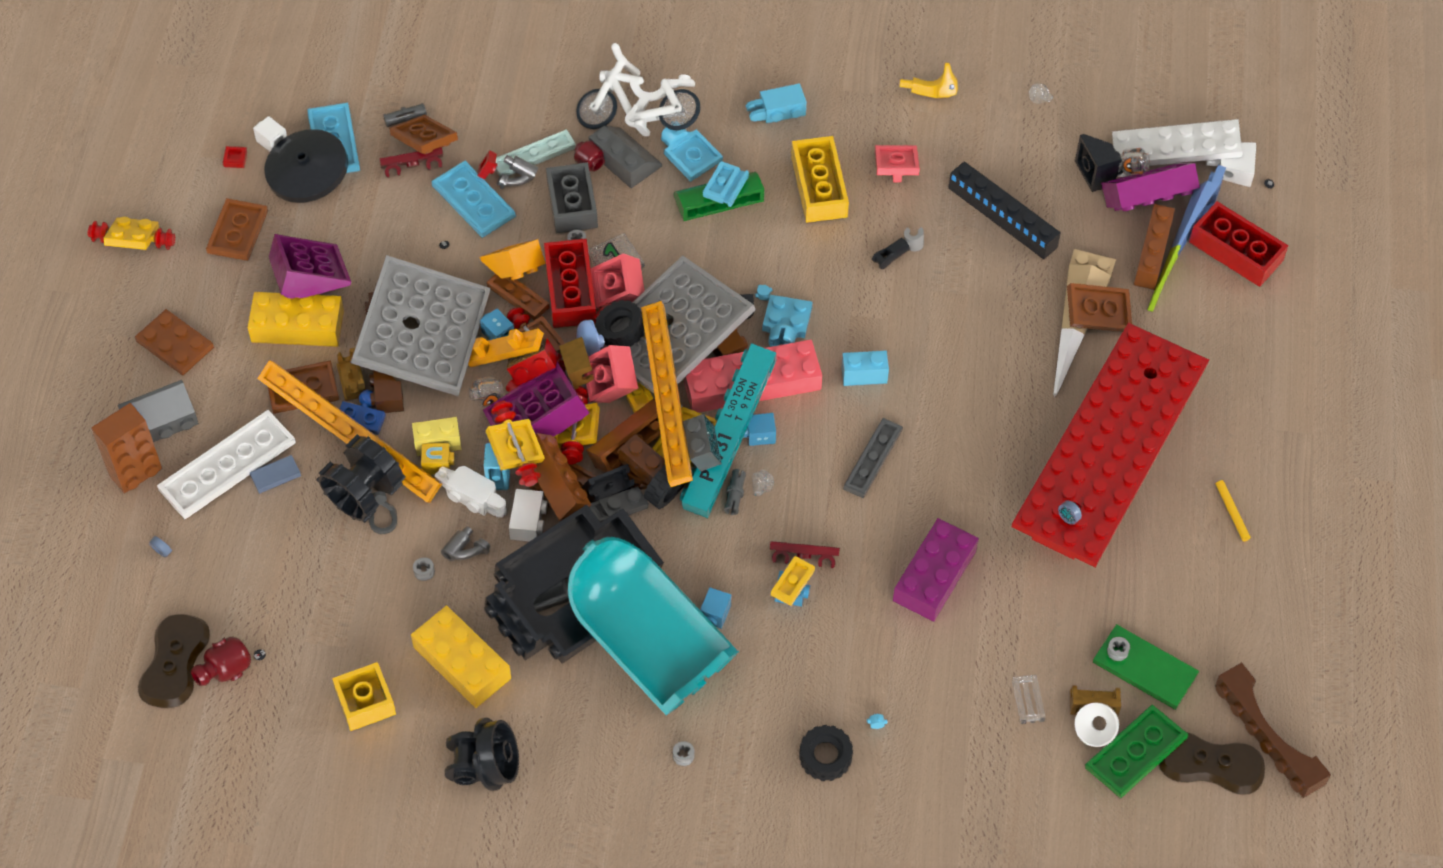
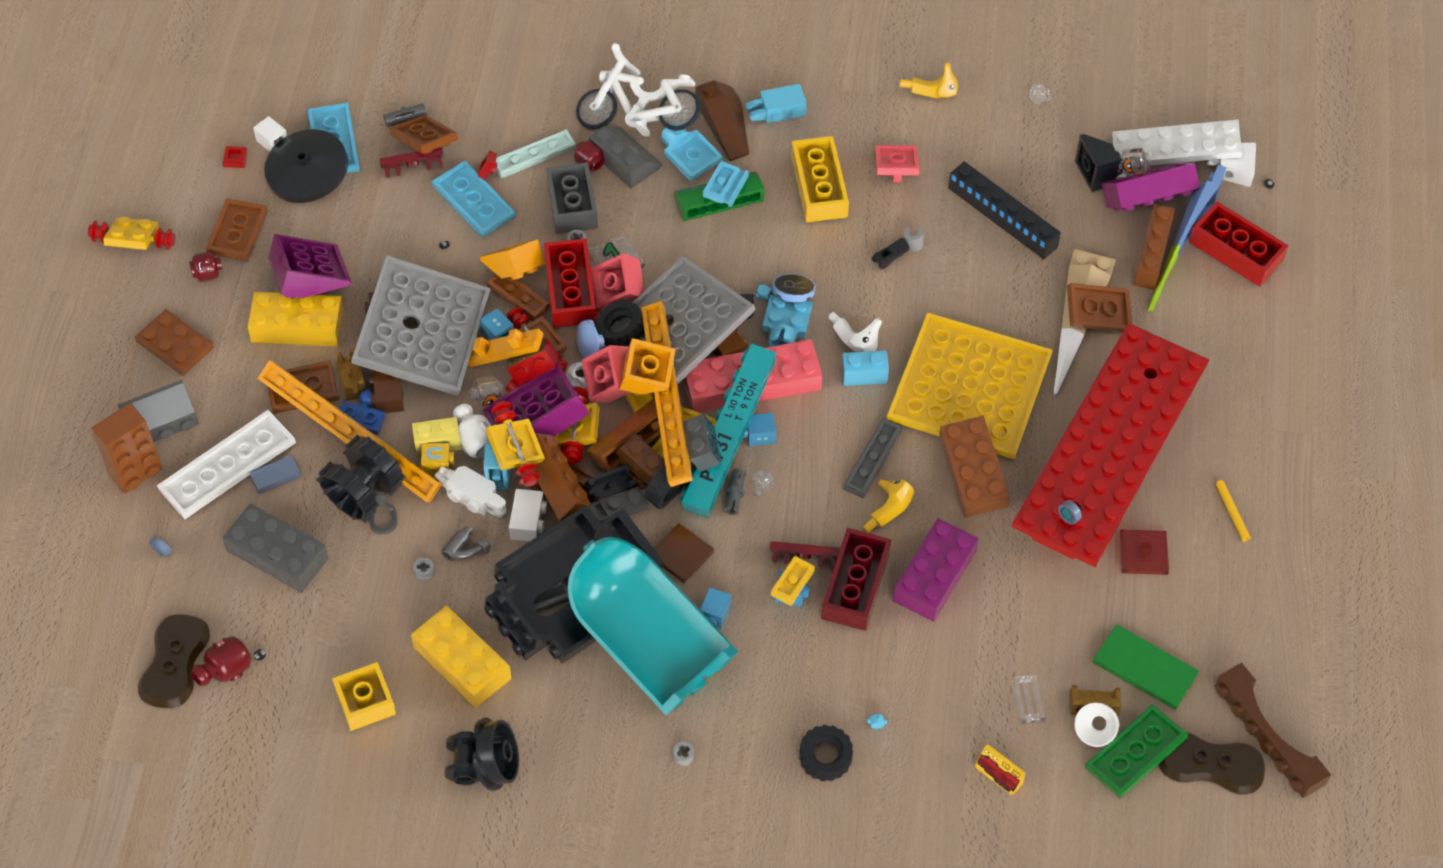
flat silver plant [497,155,538,189] -> none
pearl gold hinge [559,337,594,390] -> none
light grey bush [1107,637,1130,661] -> none
none -> dark red head [189,252,223,282]
none -> dark grey brick [222,503,329,593]
none -> white piece [453,404,491,458]
none -> light orange slope [620,338,676,395]
none -> reddish brown tile [654,523,714,583]
none -> reddish brown wedge [695,80,749,161]
none -> tile [772,274,816,303]
none -> dark red brick [821,528,892,631]
none -> white animal [828,312,882,352]
none -> yellow animal [862,479,915,533]
none -> yellow plate [887,312,1053,460]
none -> dark orange brick [939,415,1010,518]
none -> slope [975,744,1026,795]
none -> clear red plate [1119,529,1169,575]

